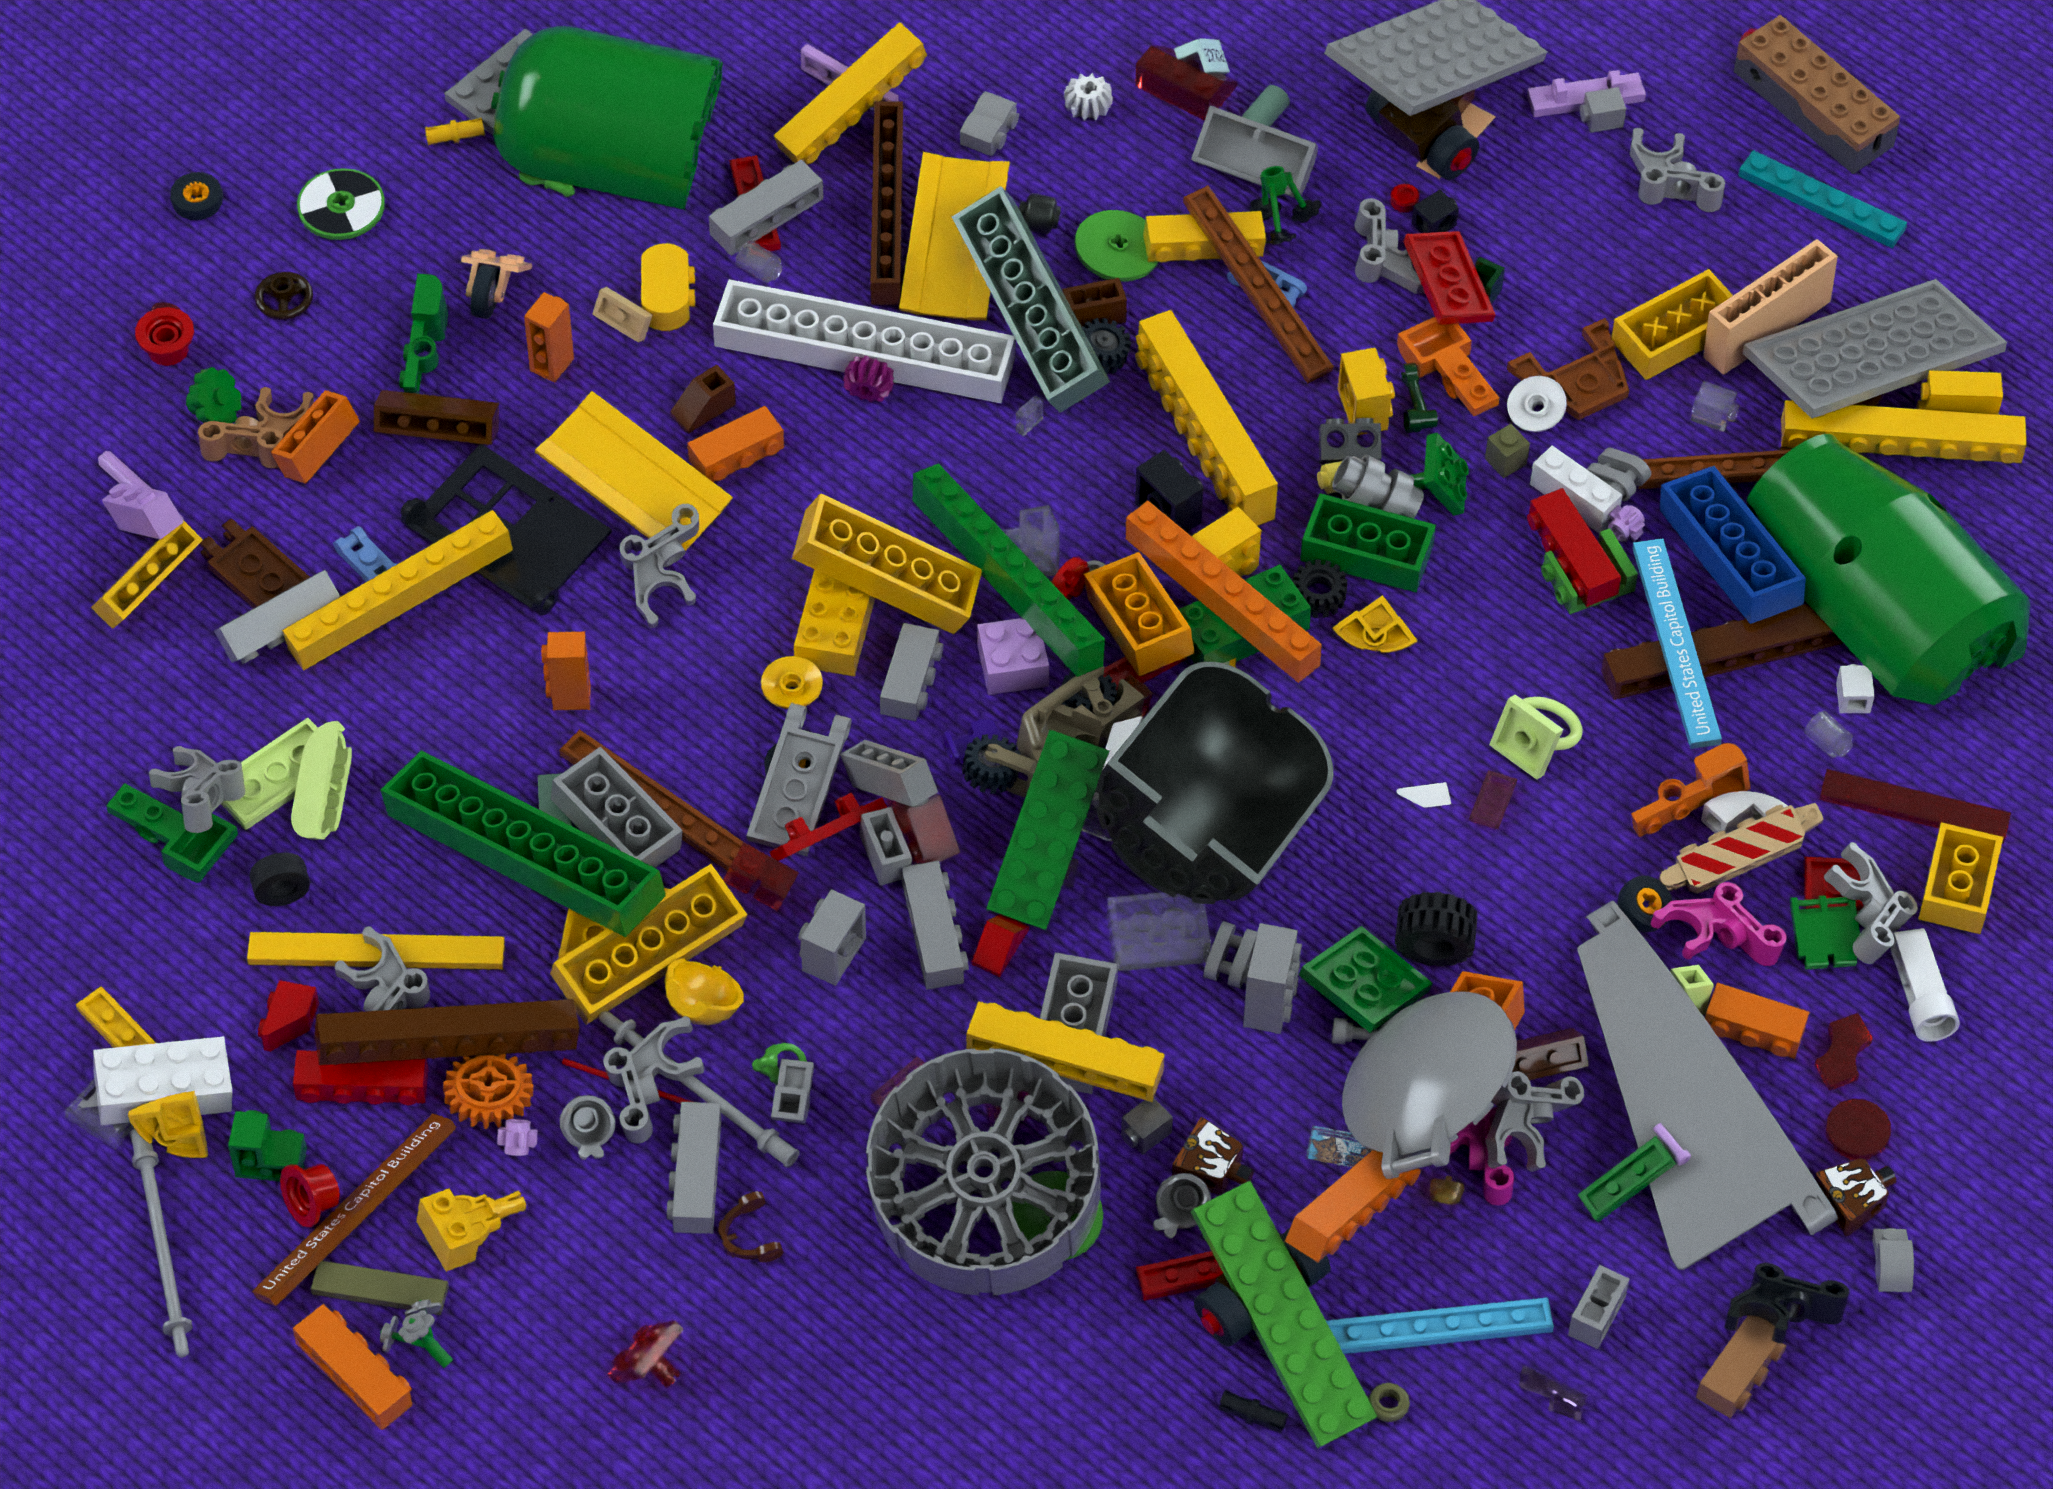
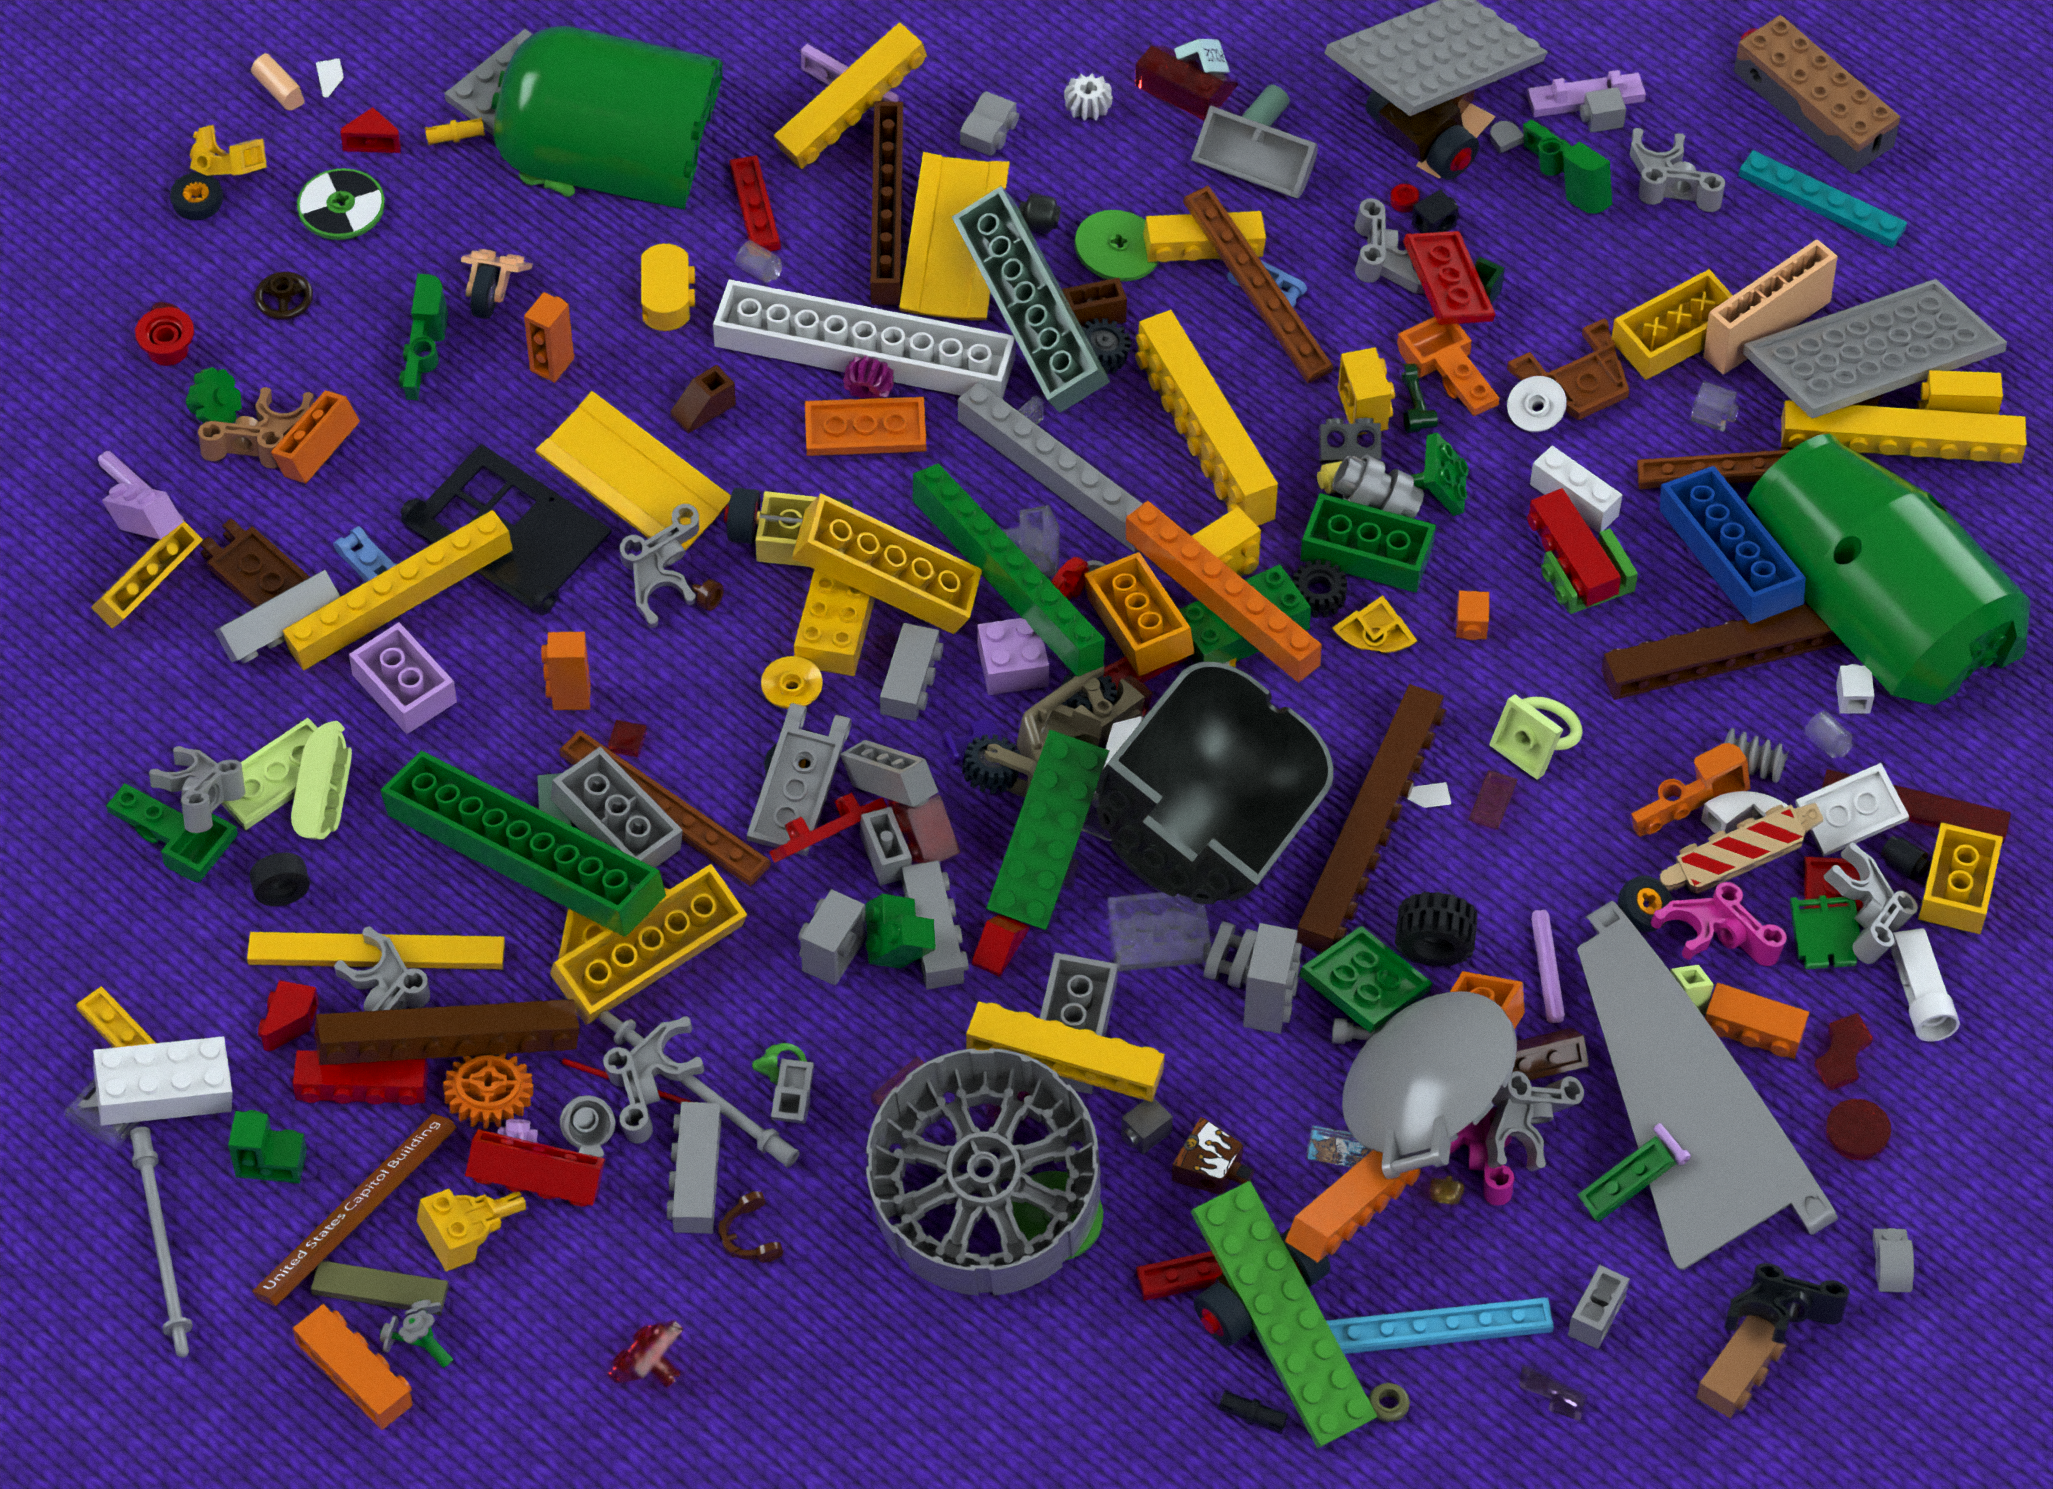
yellow brick [128,1091,208,1158] -> none
red piece [280,1163,340,1228] -> none
reddish brown brick [374,390,499,445] -> none
tan plate [592,287,652,342] -> none
yellow cylinder [665,958,744,1025] -> none
orange brick [687,406,784,482] -> none
light grey brick [709,160,823,256] -> none
clear red piece [723,842,799,911] -> none
black brick [1135,450,1204,532] -> none
light grey hat [1153,1173,1211,1239] -> none
plant [1249,166,1322,244] -> none
olive brick [1485,424,1530,478] -> none
light grey brick [1587,447,1651,501] -> none
lavender gear [1607,505,1645,542] -> none
medium azure tile [1632,538,1722,749] -> none
torso [1814,1158,1896,1237] -> none
none -> yellow tile [190,125,267,176]
none -> light nougat brick [251,52,304,111]
none -> white sticker [316,59,344,97]
none -> red slope [340,107,401,153]
none -> lavender brick [349,622,457,734]
none -> red brick [465,1129,605,1207]
none -> clear red plate [608,720,647,758]
none -> reddish brown tile [691,579,724,611]
none -> brick [724,487,853,567]
none -> orange plate [805,397,926,456]
none -> green brick [865,894,936,969]
none -> light grey brick [958,382,1142,553]
none -> reddish brown brick [1297,684,1447,952]
none -> orange brick [1456,590,1490,640]
none -> light grey tile [1490,121,1524,153]
none -> green plate [1523,119,1612,214]
none -> lavender axle [1531,910,1565,1024]
none -> light grey piece [1724,728,1789,783]
none -> white plate [1795,763,1909,857]
none -> black brick [1880,836,1930,879]

